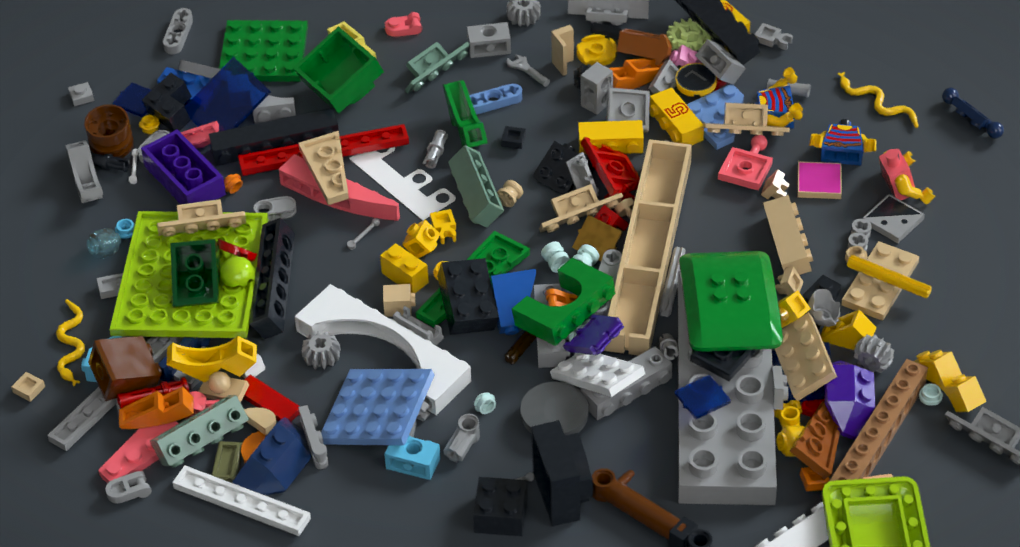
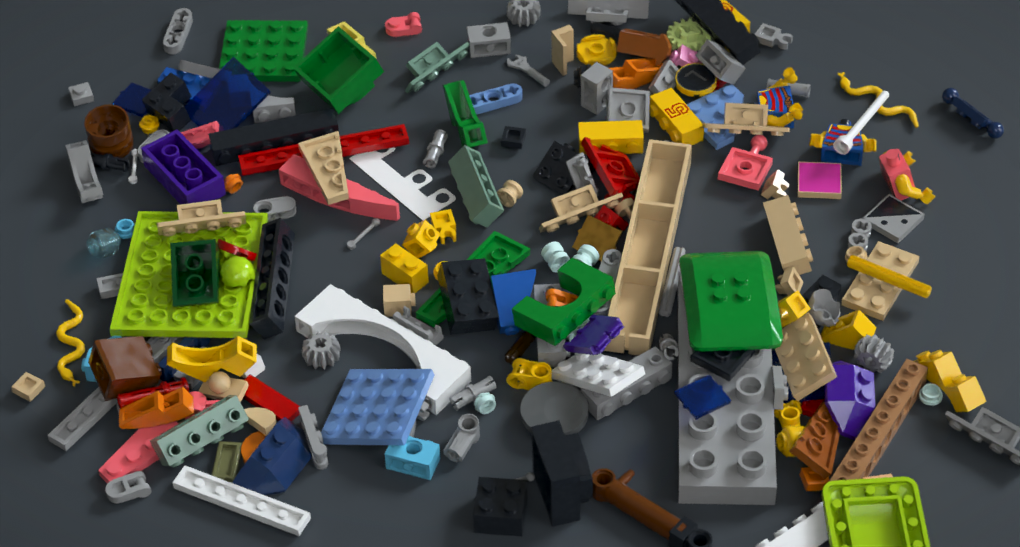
none -> light grey pin [449,376,497,411]
none -> yellow piece [506,358,552,390]
none -> white piece [833,91,889,155]

